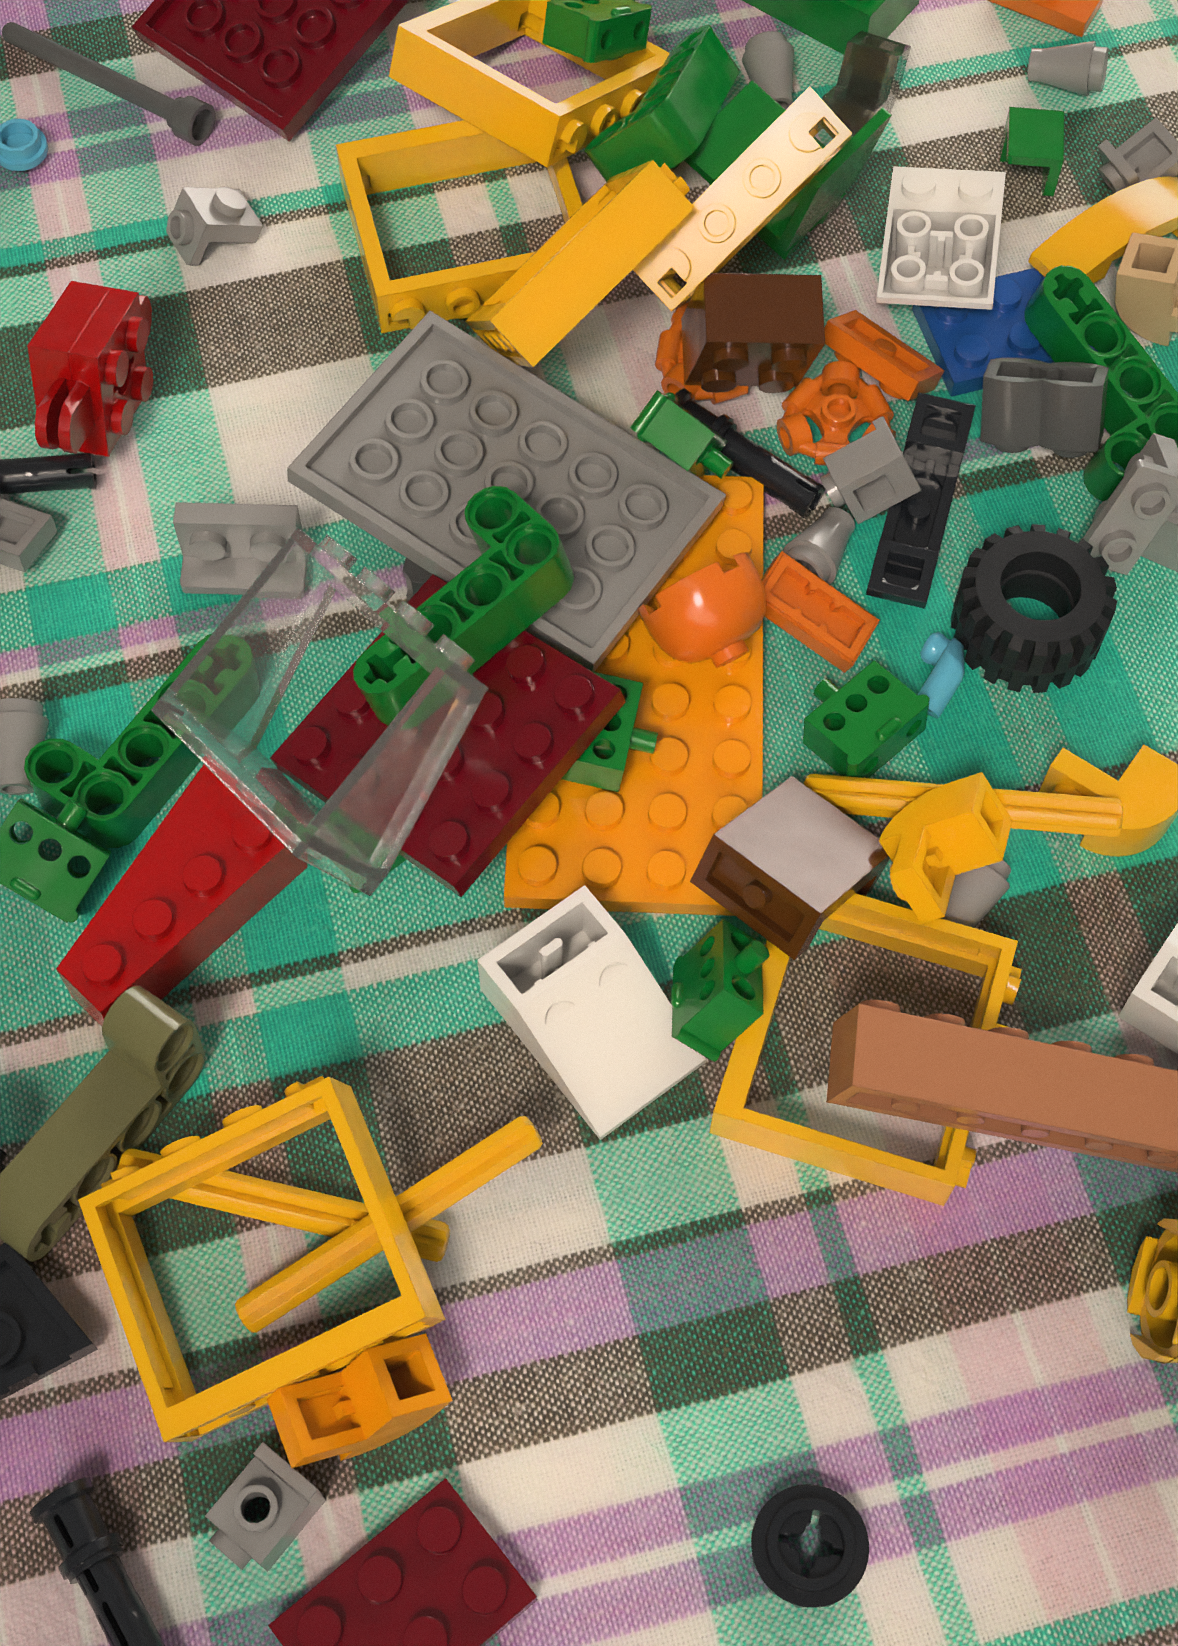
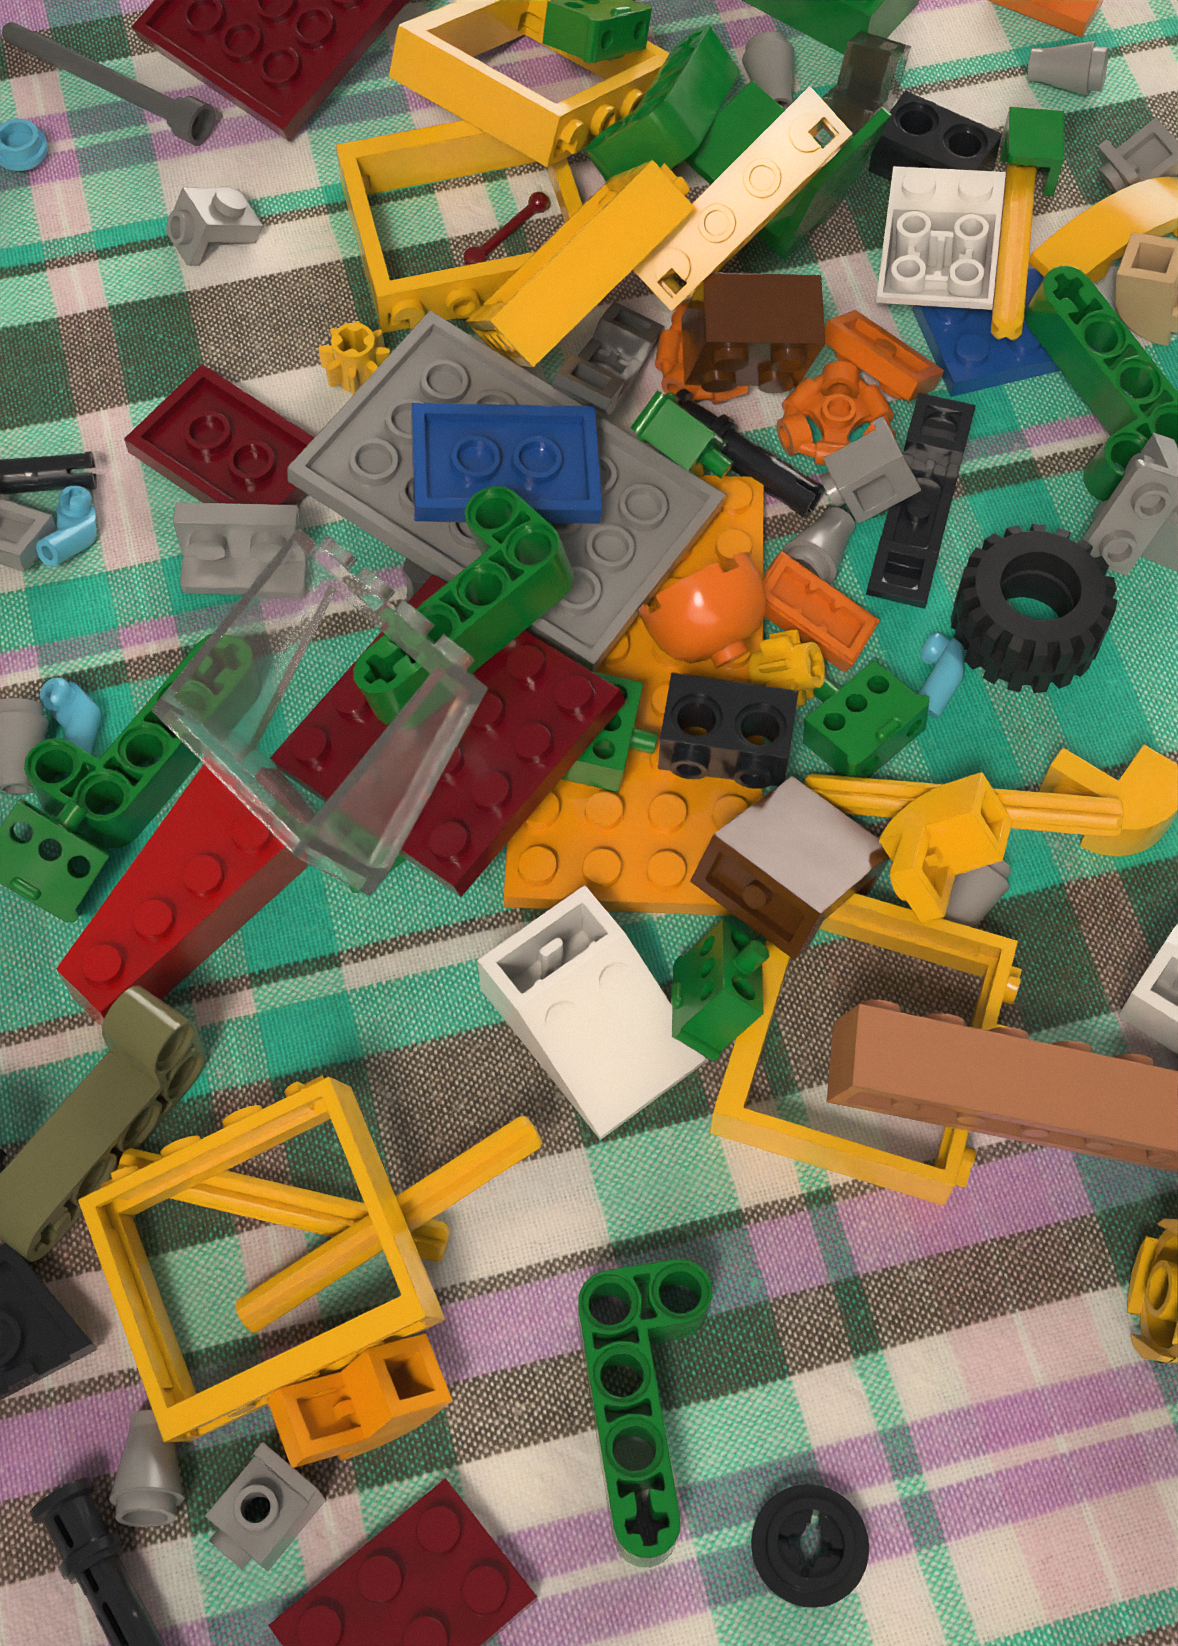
red brick [27,281,153,457] -> none
dark grey brick [980,358,1109,458] -> none
none -> medium azure arm [36,486,96,567]
none -> medium azure arm [40,678,101,755]
none -> light grey cone [109,1410,184,1527]
none -> dark red plate [124,364,315,505]
none -> yellow gear [319,321,391,395]
none -> blue plate [411,403,602,524]
none -> dark red hinge [464,192,550,265]
none -> dark grey slope [552,301,664,415]
none -> green beam [578,1259,712,1568]
none -> black brick [658,673,798,789]
none -> yellow gear [749,629,825,707]
none -> black brick [868,90,1003,181]
none -> yellow axle [991,162,1037,341]

